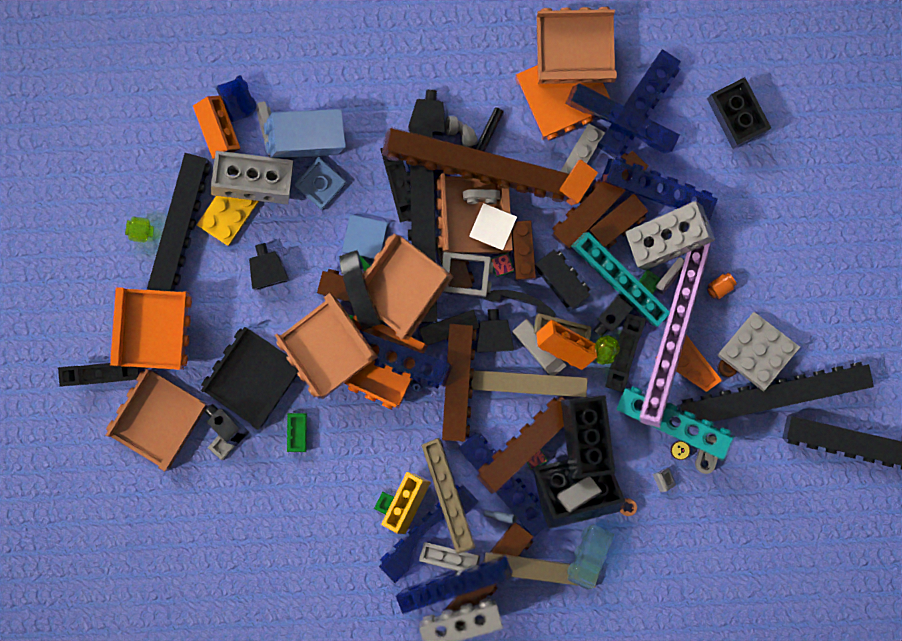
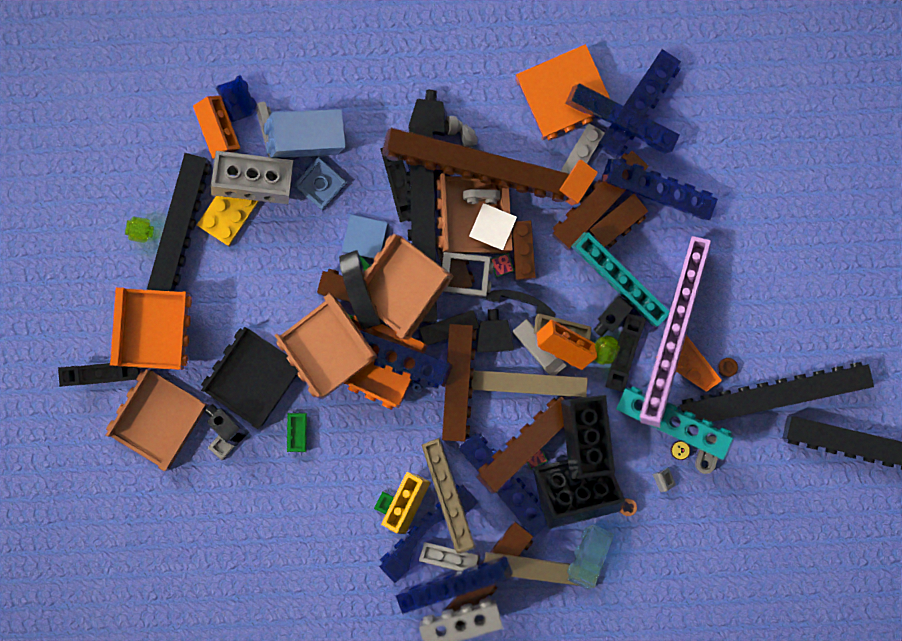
black torso [249,243,290,291] -> none
black axle [475,107,504,152] -> none
sand blue pin [483,510,517,524] -> none
black brick [535,249,591,311] -> none
nougat panel [536,7,617,84] -> none
light grey tile [558,477,601,512] -> none
light grey brick [625,201,715,270] -> none
green tile [639,269,661,295] -> none
light grey tile [655,257,685,295] -> none
black brick [707,77,771,149] -> none
orange brick [707,273,737,300] -> none
light grey plate [718,312,800,392] -> none

